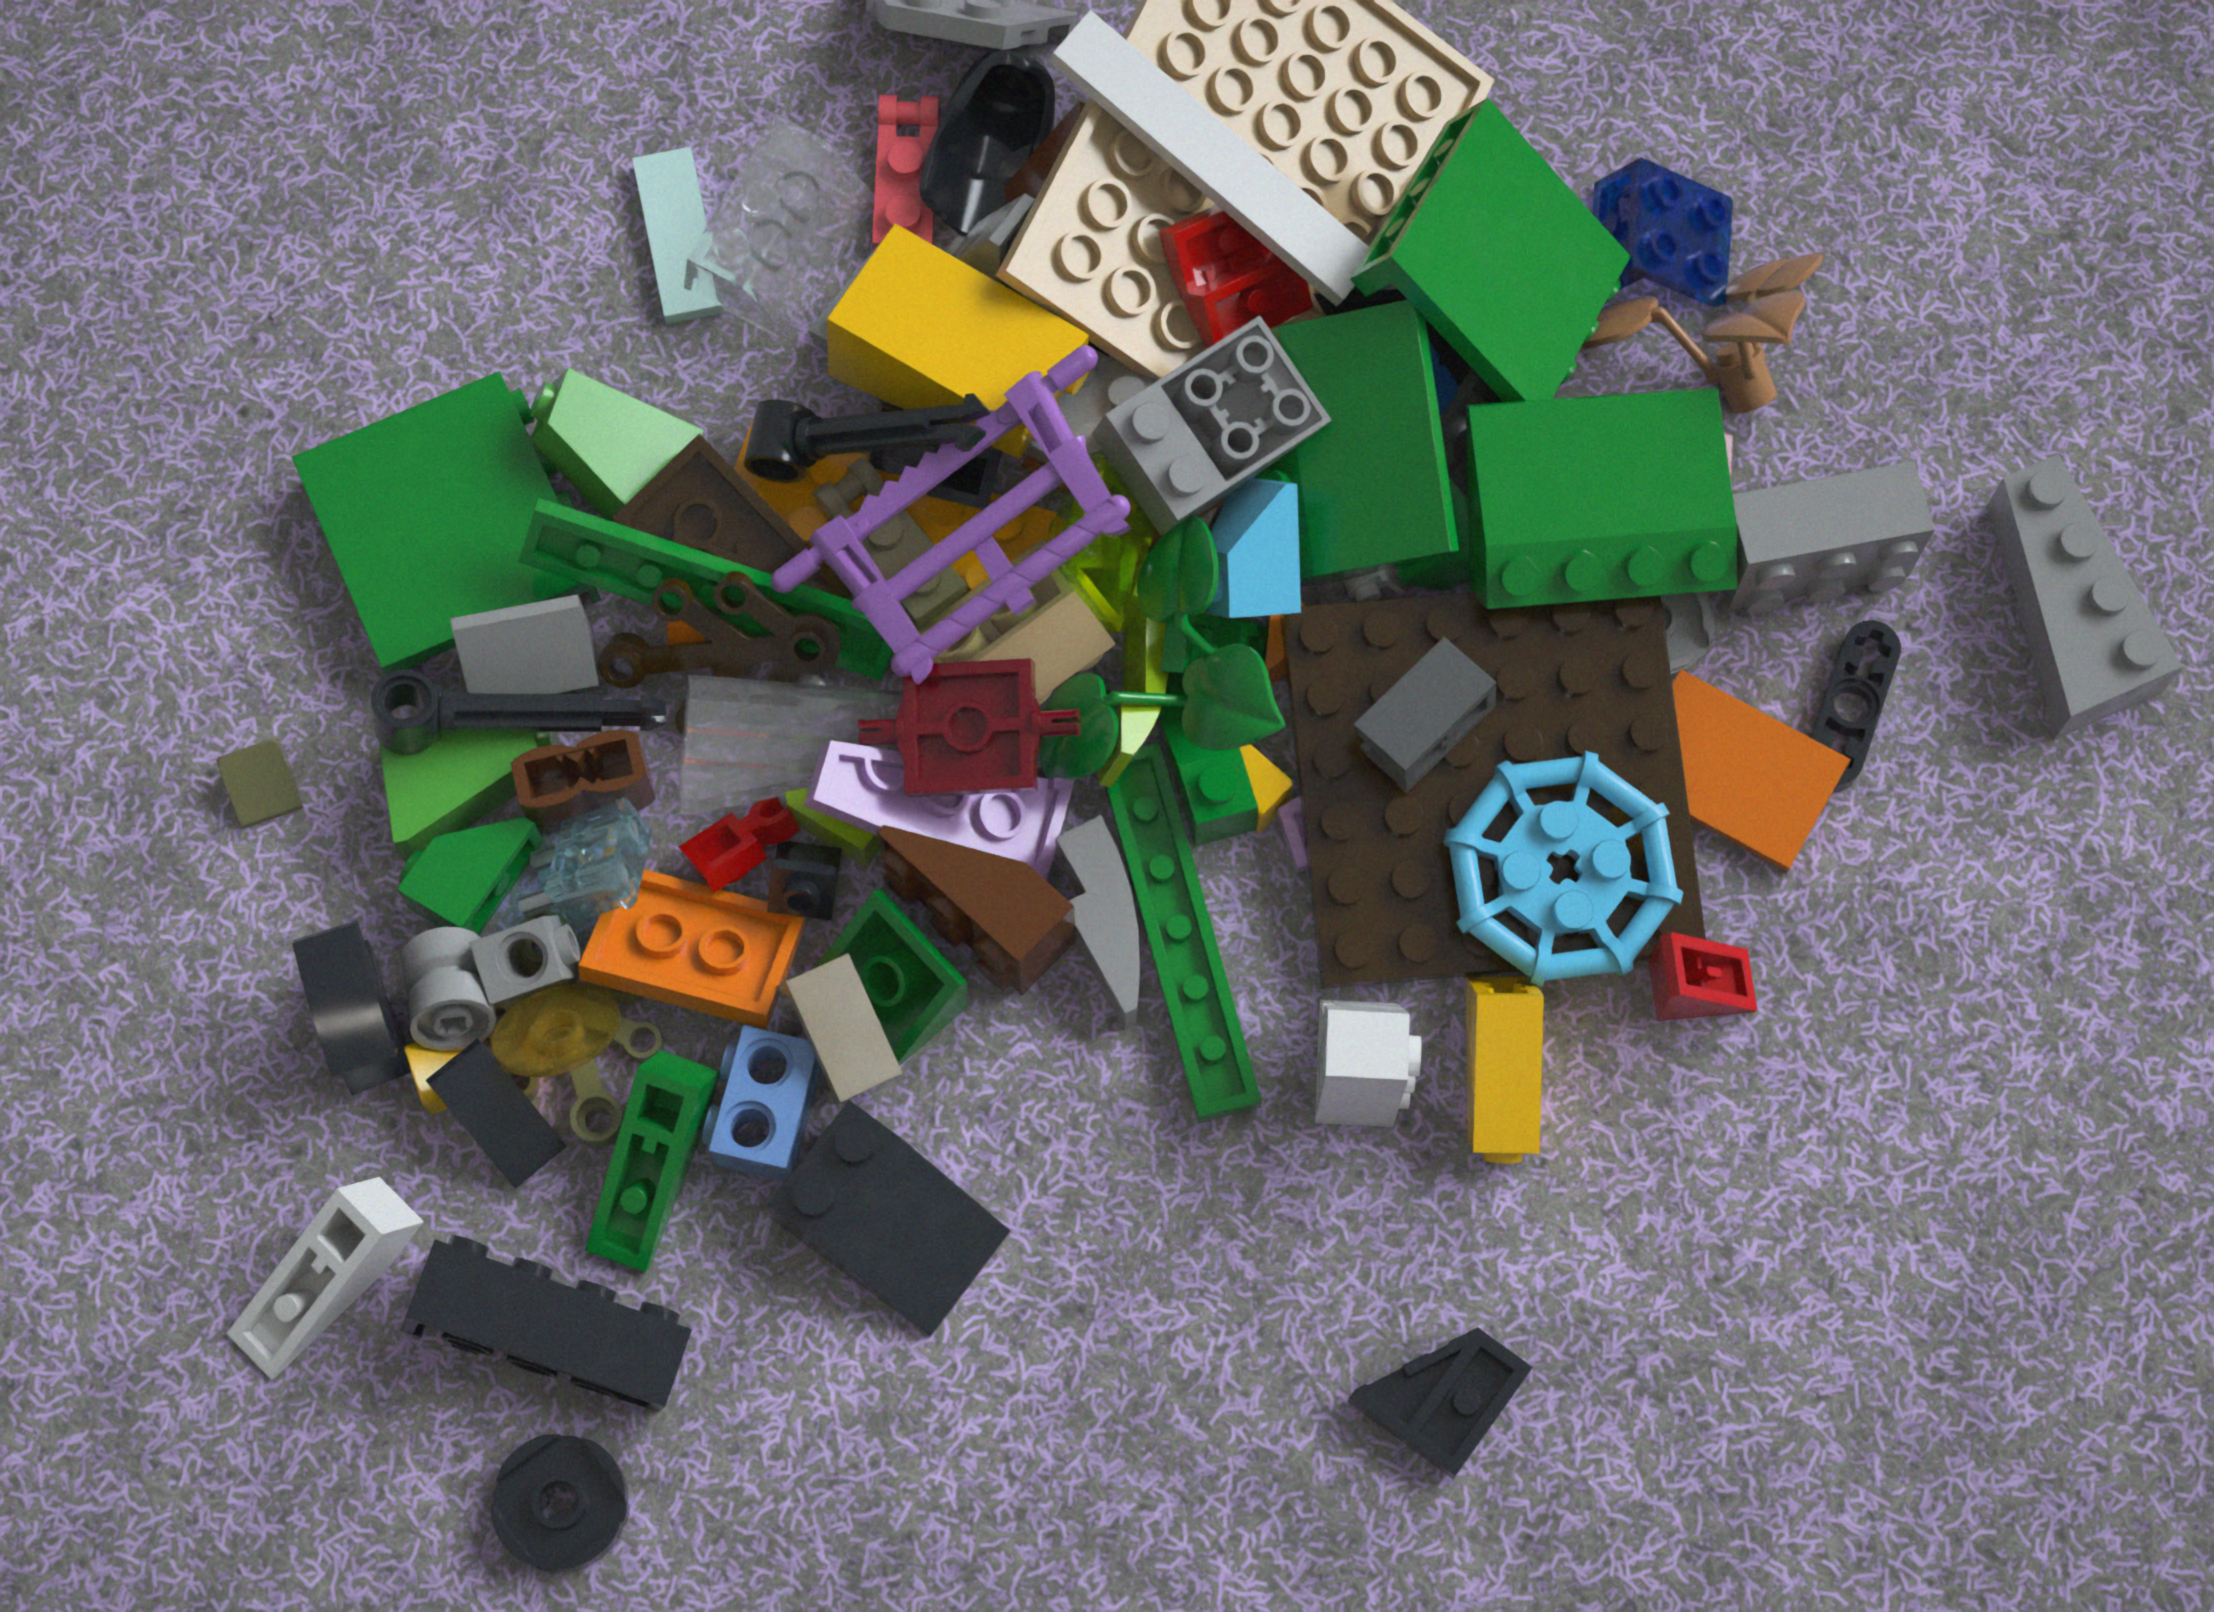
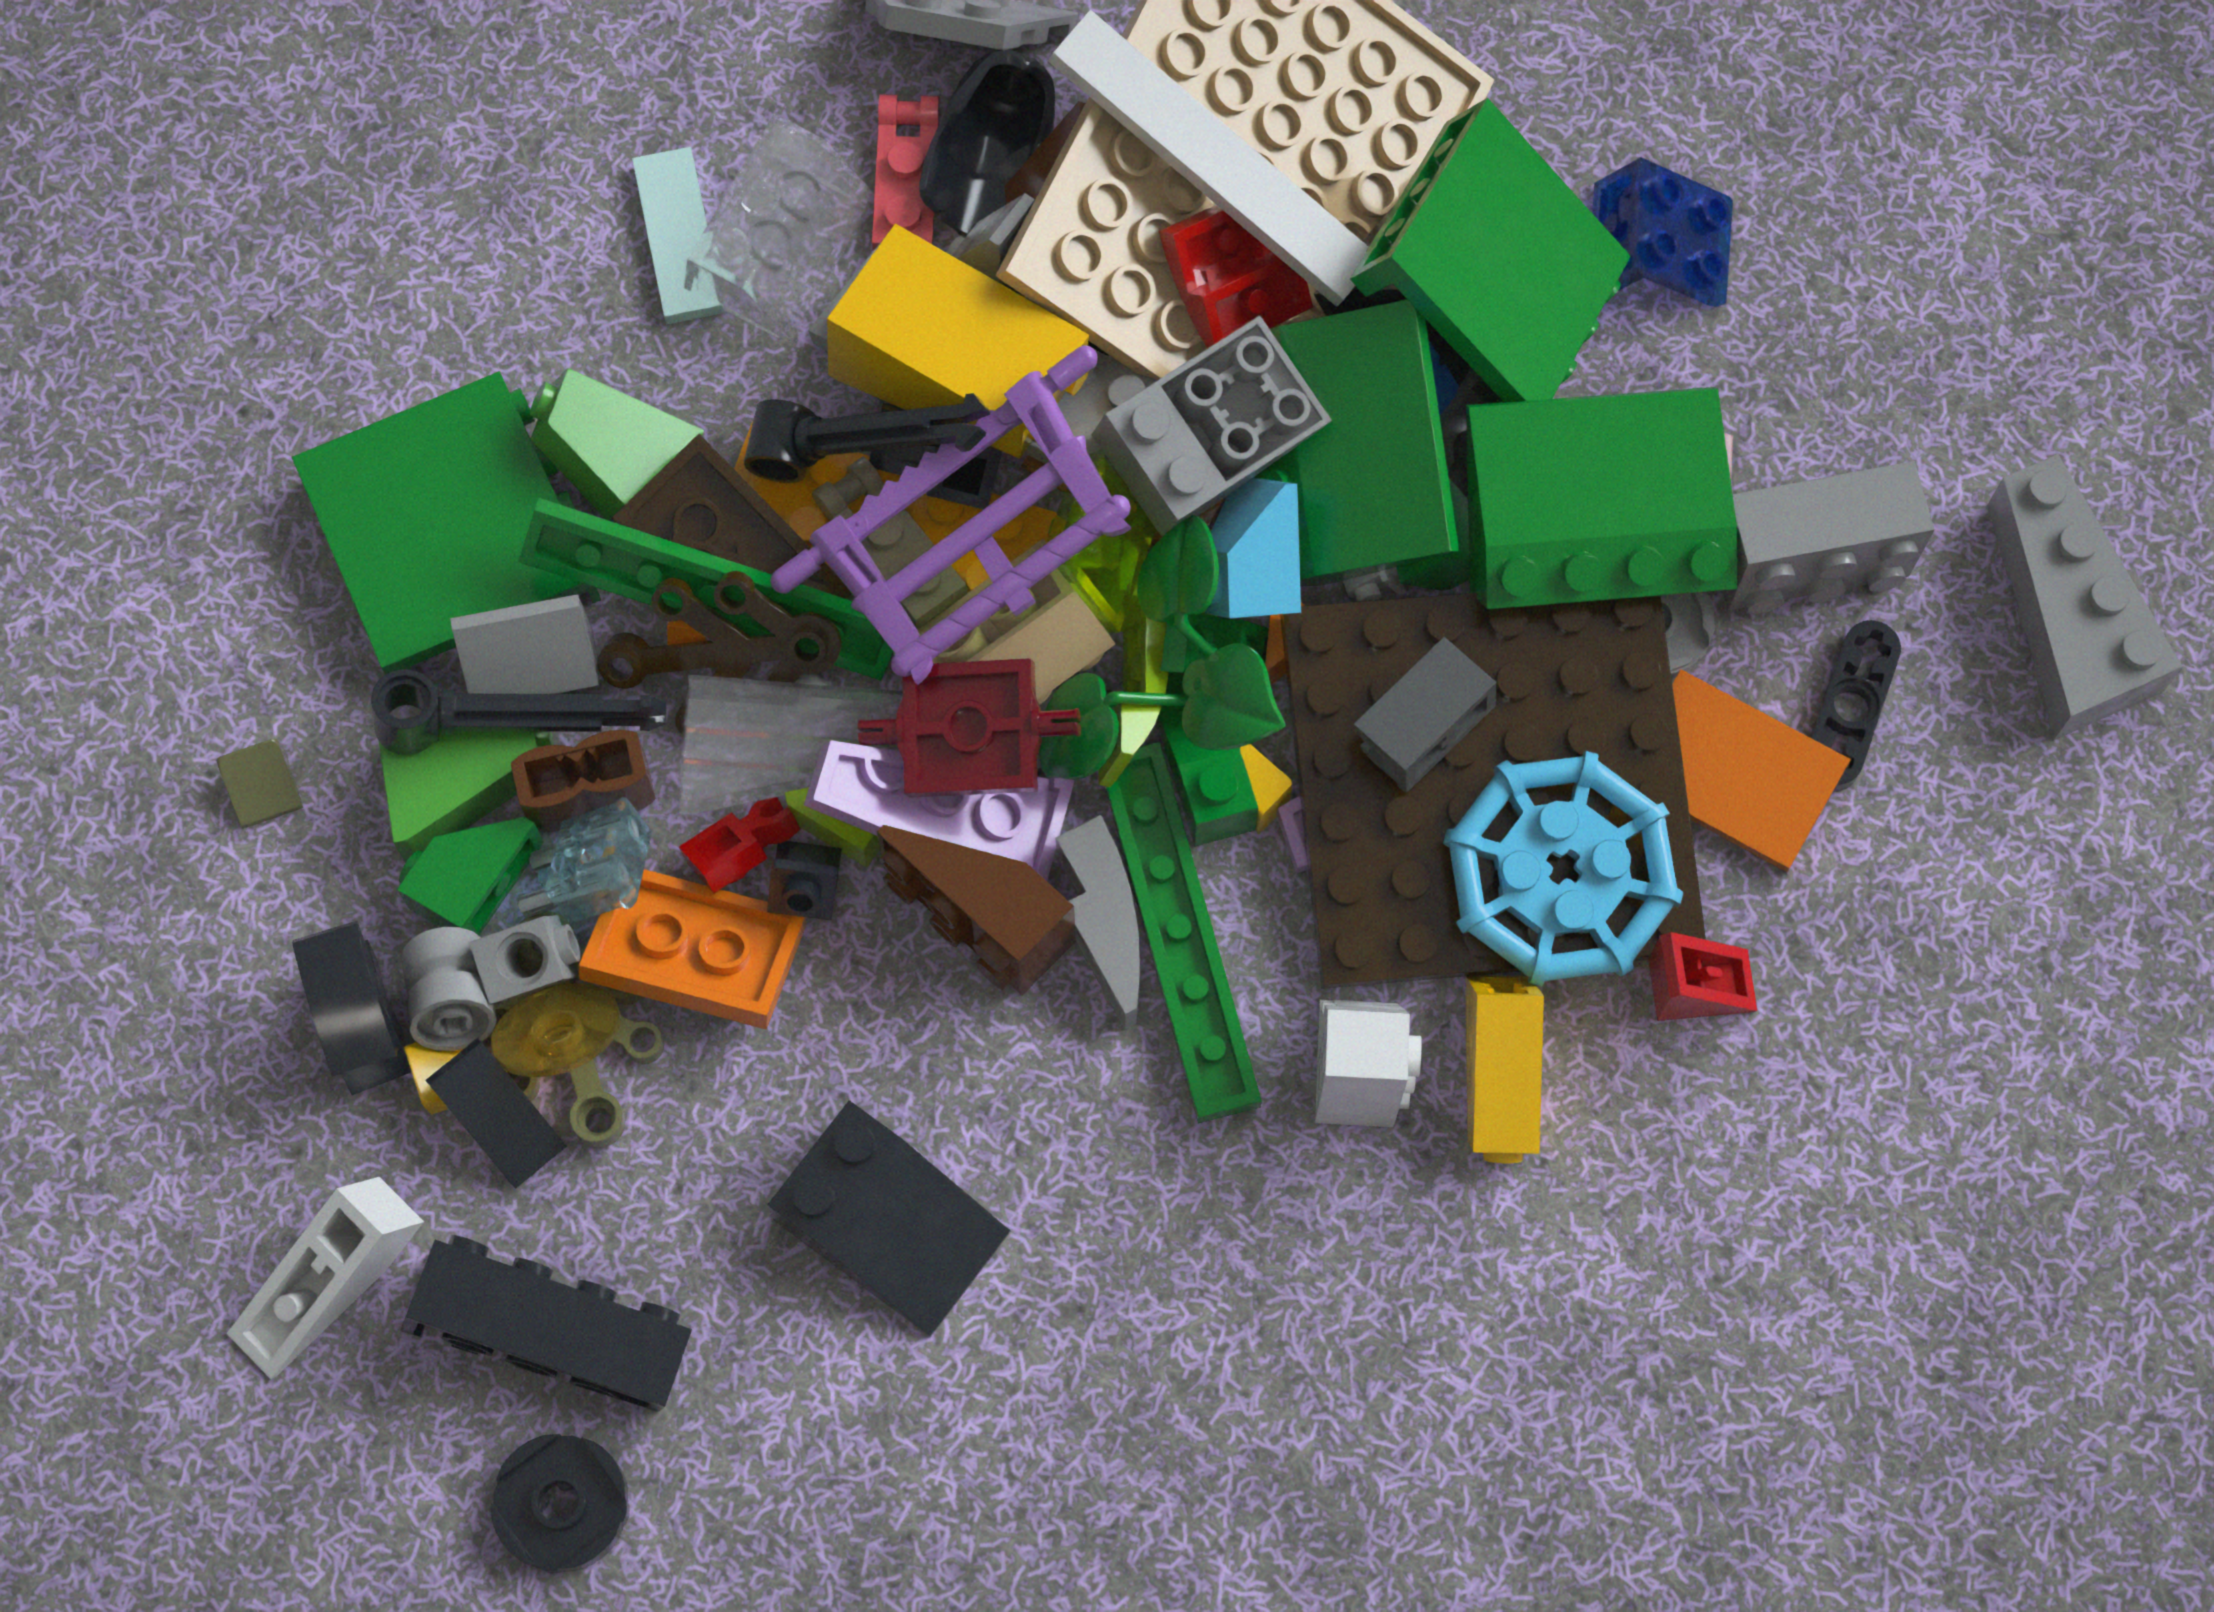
green slope [585,1050,720,1272] -> none
medium blue brick [702,1025,822,1182] -> none
hinge [777,953,902,1105] -> none
green slope [815,888,968,1066] -> none
black wing [1348,1327,1533,1479] -> none
medium nougat plant [1580,252,1824,414] -> none

